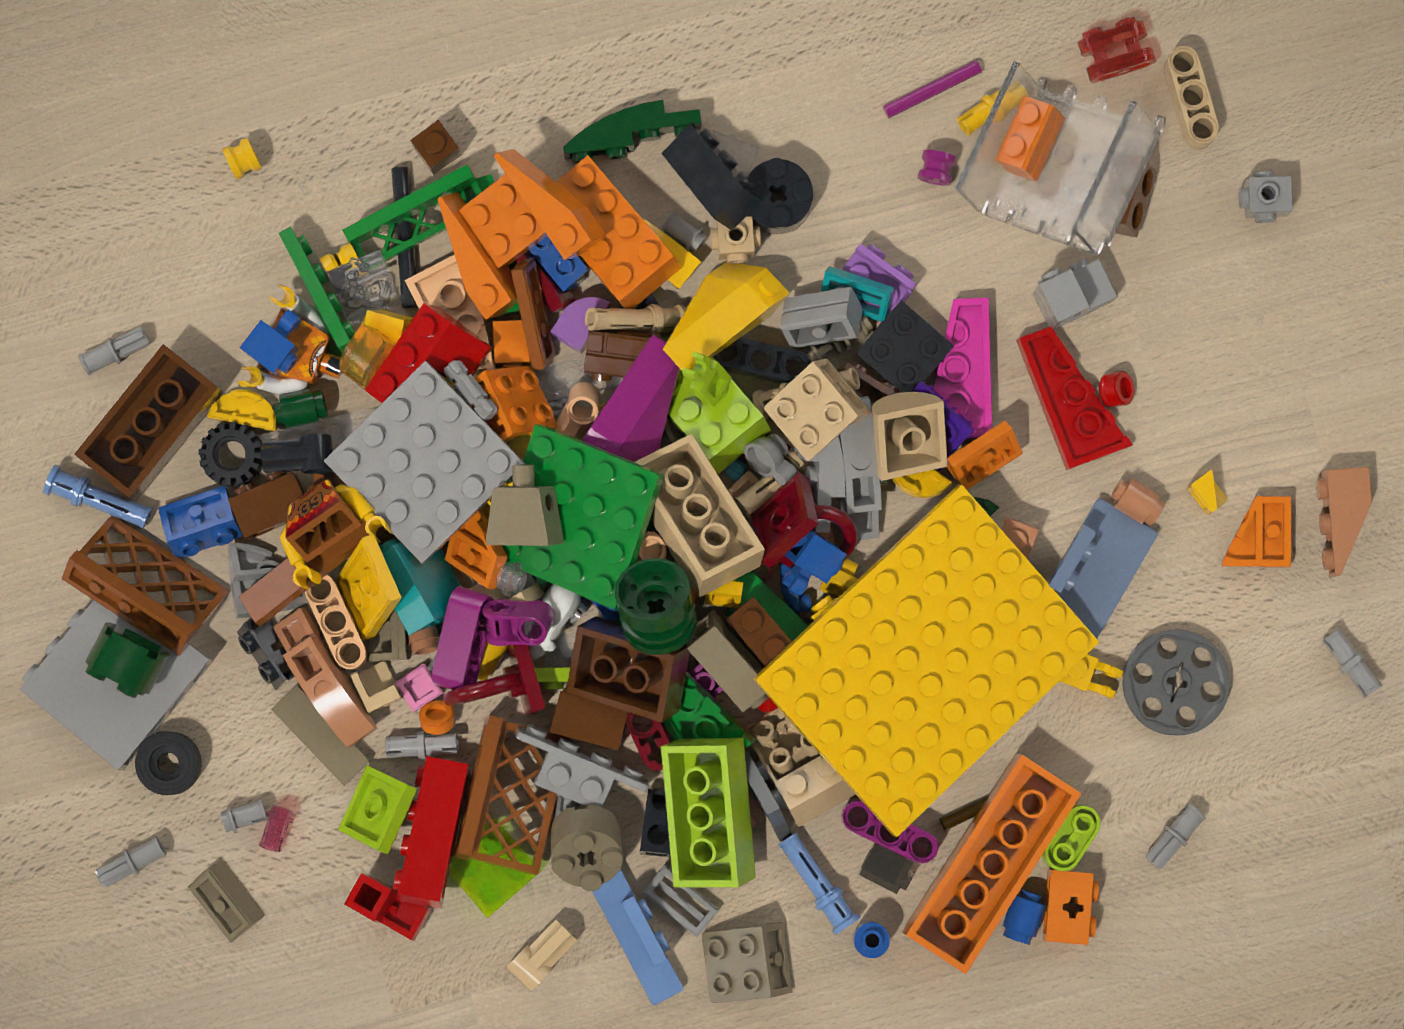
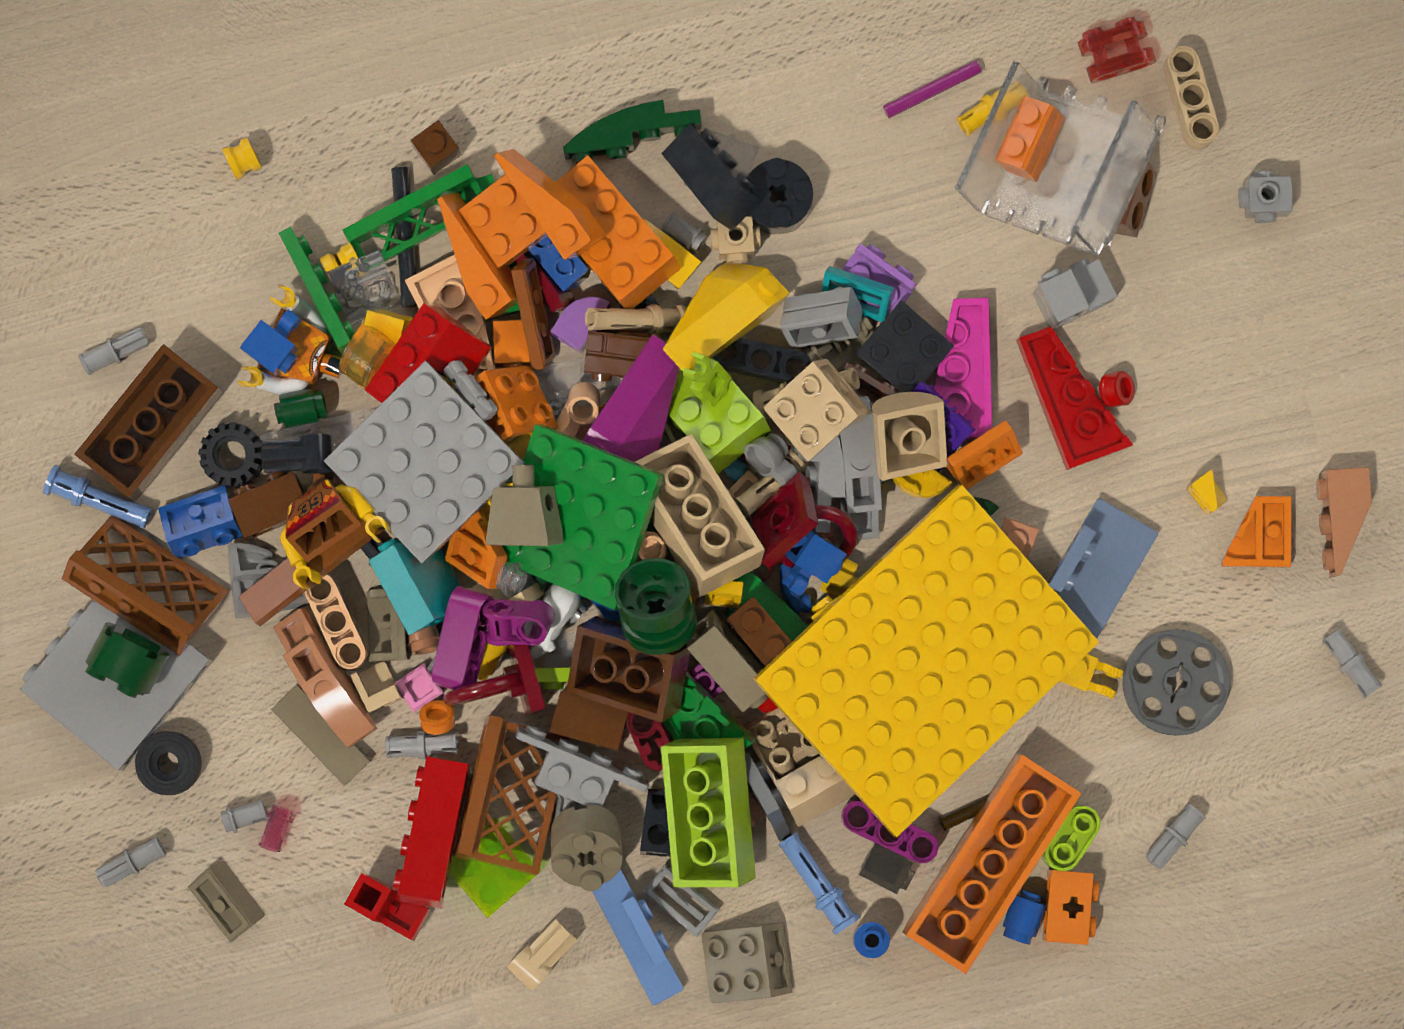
yellow plate [207,390,277,432] -> none
black hinge [237,619,295,690] -> none
yellow tile [336,534,402,641] -> none
lime plate [338,765,417,854] -> none
magenta wheel [917,149,957,186] -> none
nougat brick [1111,477,1166,526] -> none

